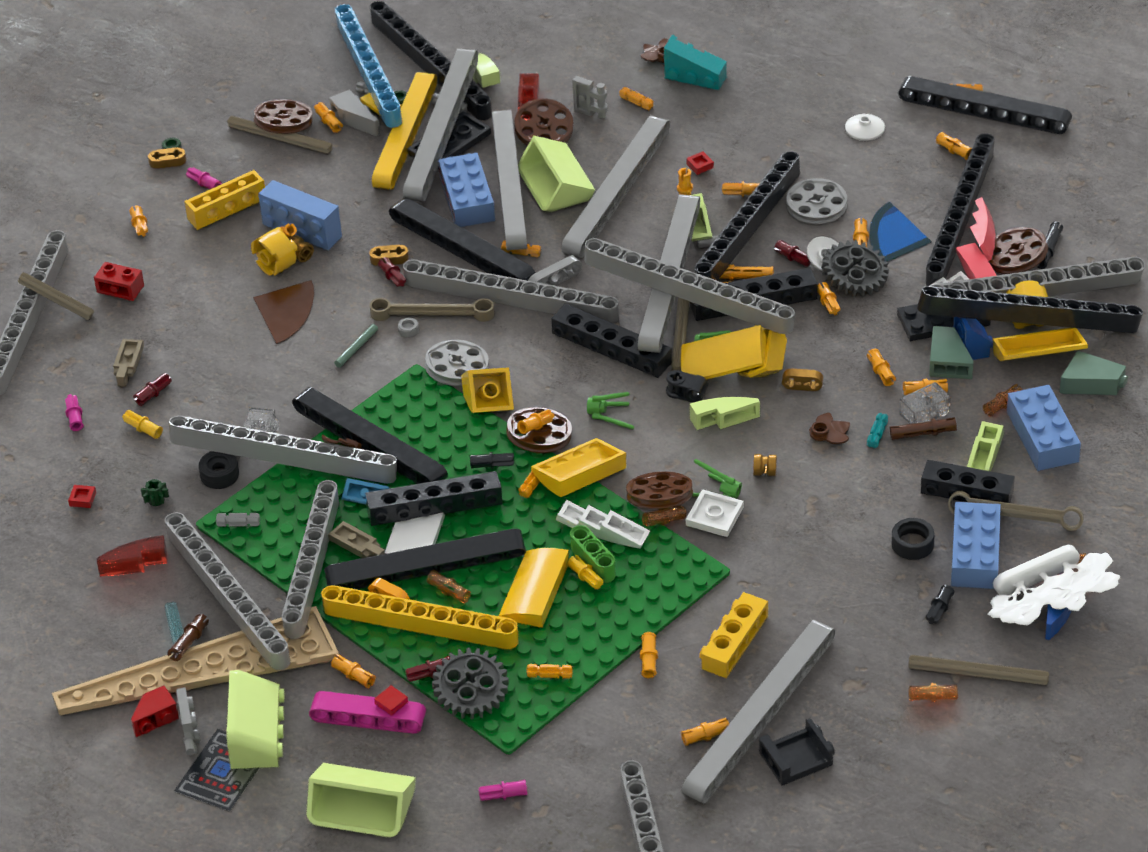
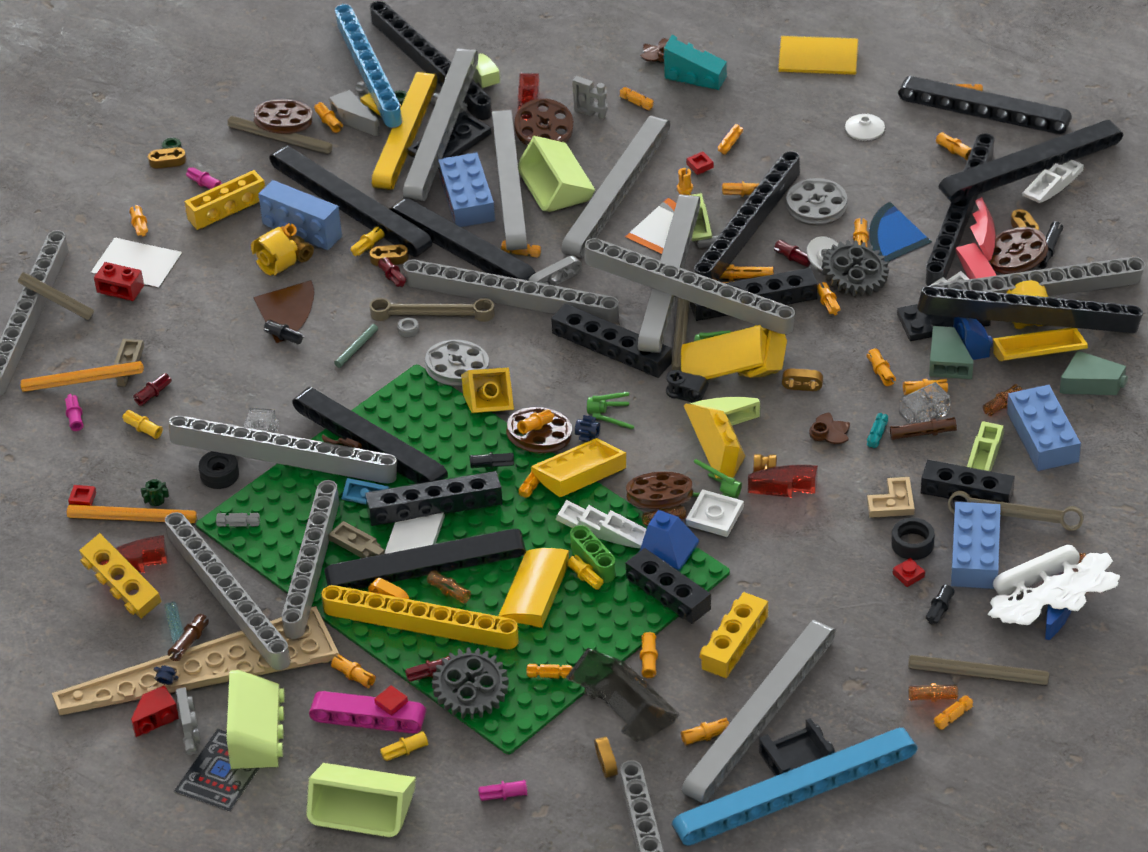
none -> light orange axle [20,361,144,392]
none -> light orange axle [67,505,197,524]
none -> yellow brick [79,533,162,619]
none -> white sticker [91,238,182,287]
none -> dark blue plate [154,665,179,685]
none -> black axle [264,320,304,344]
none -> black beam [269,145,432,257]
none -> yellow axle [350,227,384,256]
none -> yellow axle [380,731,428,761]
none -> clear smoke windscreen [566,648,680,742]
none -> dark blue gear [575,415,600,442]
none -> pearl gold beam [594,737,618,778]
none -> white sticker [625,198,676,254]
none -> black brick [626,548,711,624]
none -> blue slope [639,510,699,572]
none -> dark azure beam [672,727,918,846]
none -> yellow wedge [684,403,746,479]
none -> light orange axle [718,124,743,154]
none -> clear red slope [748,465,818,498]
none -> yellow slope [779,36,858,75]
none -> tan plate [867,477,915,518]
none -> red plate [893,558,925,587]
none -> light orange axle [934,695,973,730]
none -> black beam [938,119,1123,203]
none -> pearl gold beam [1011,209,1039,239]
none -> white slope [1022,160,1083,203]

